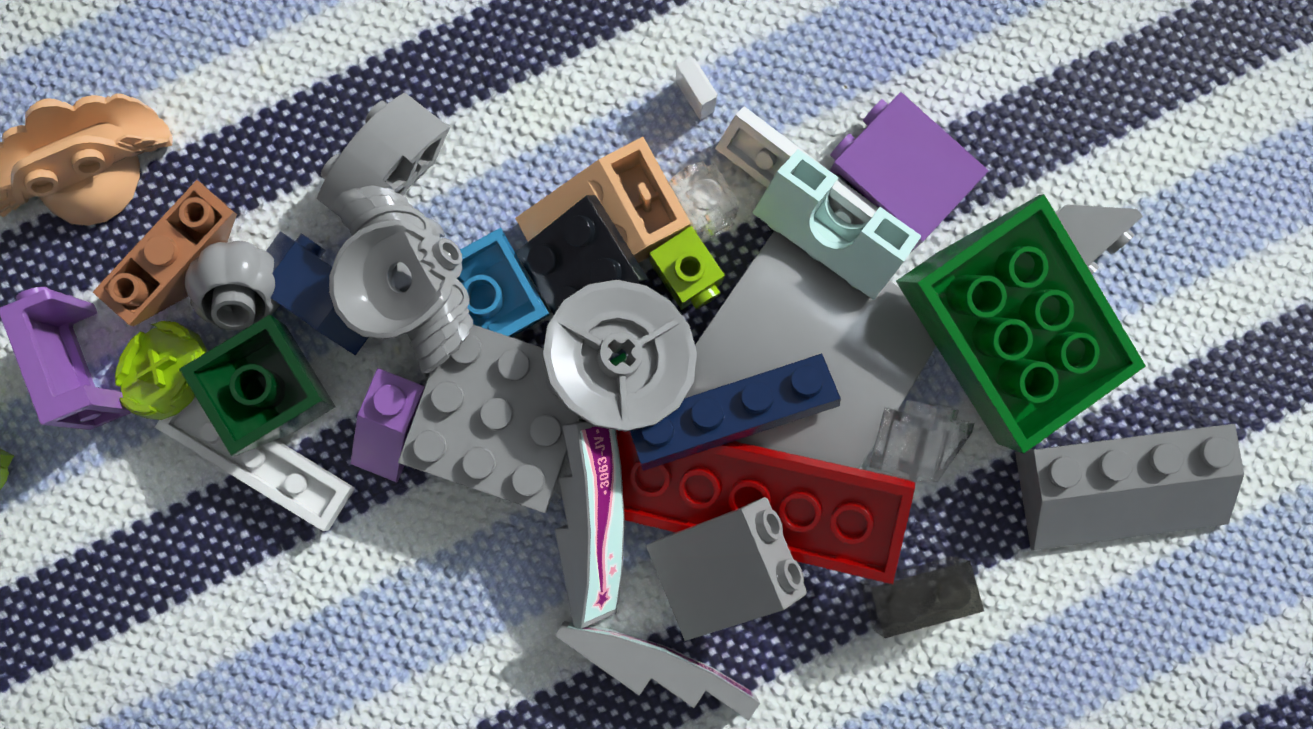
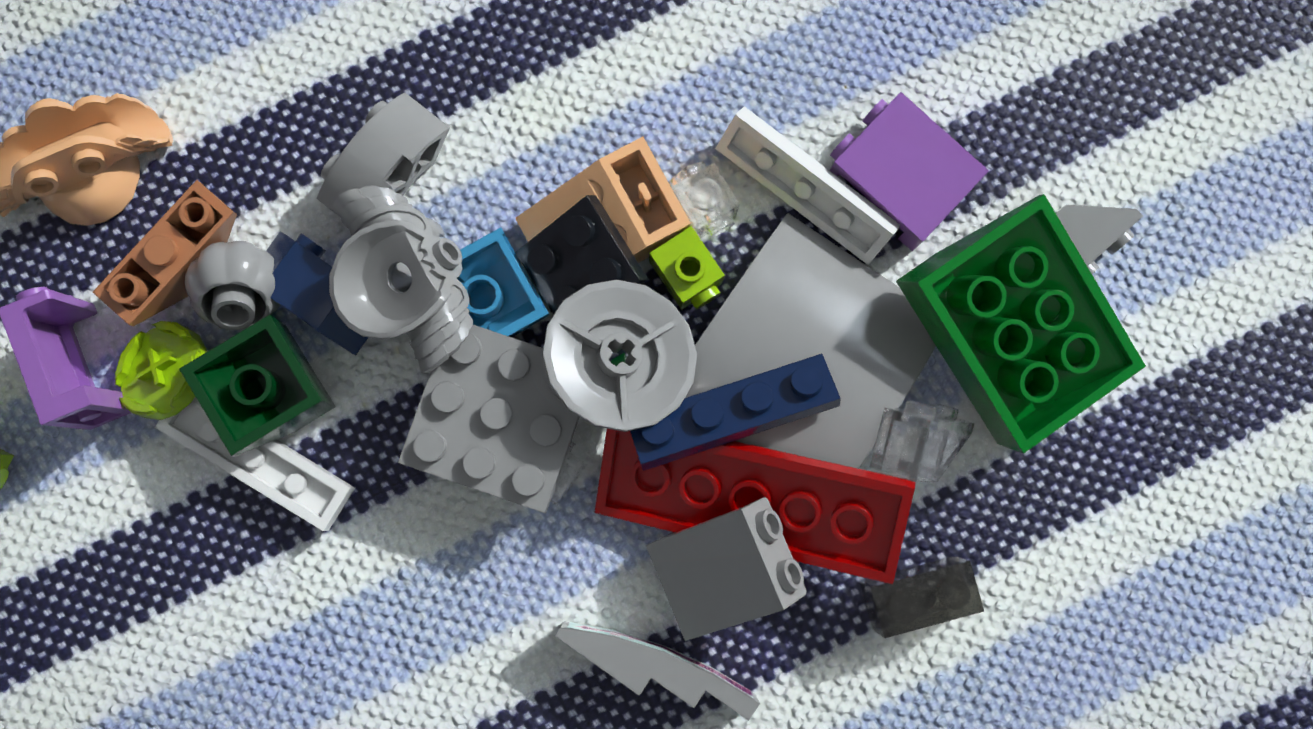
medium lavender slope [350,368,425,482] -> none
slope [555,420,624,629] -> none
white tile [675,56,717,120] -> none
light aqua arch [752,149,921,300] -> none
light grey slope [1015,424,1244,550] -> none

